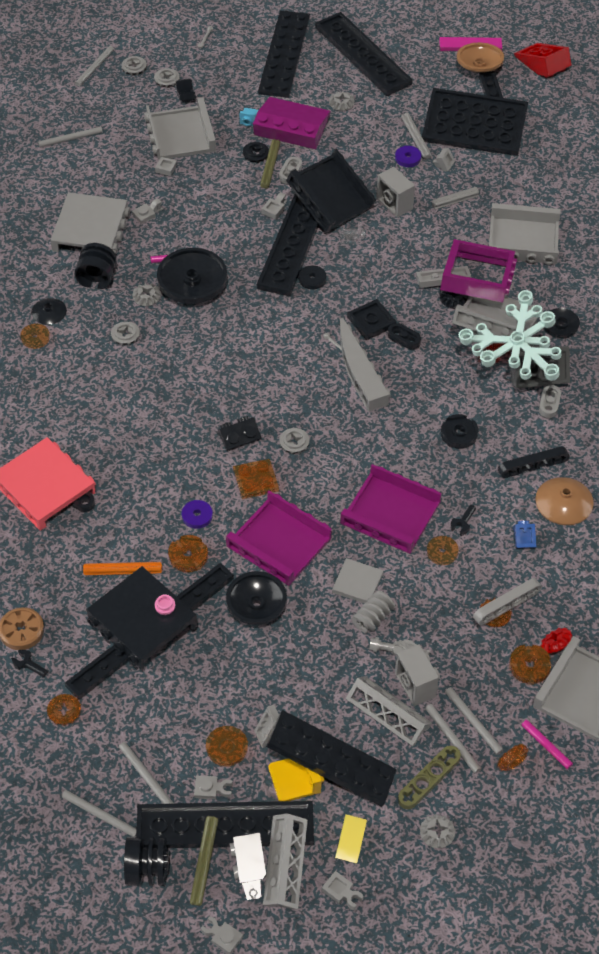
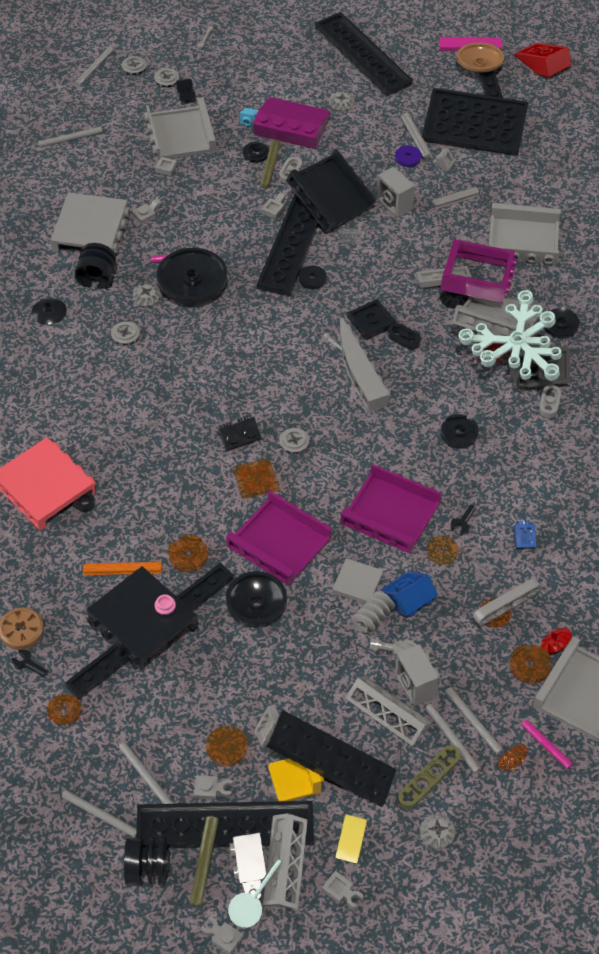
clear orange piece [20,324,50,349] -> none
dark purple piece [182,500,213,529] -> none
black plate [258,10,310,98] -> none
black beam [498,446,570,479] -> none
medium nougat dish [535,477,594,525] -> none
none -> light aqua piece [228,859,281,927]
none -> blue slope [379,571,438,616]

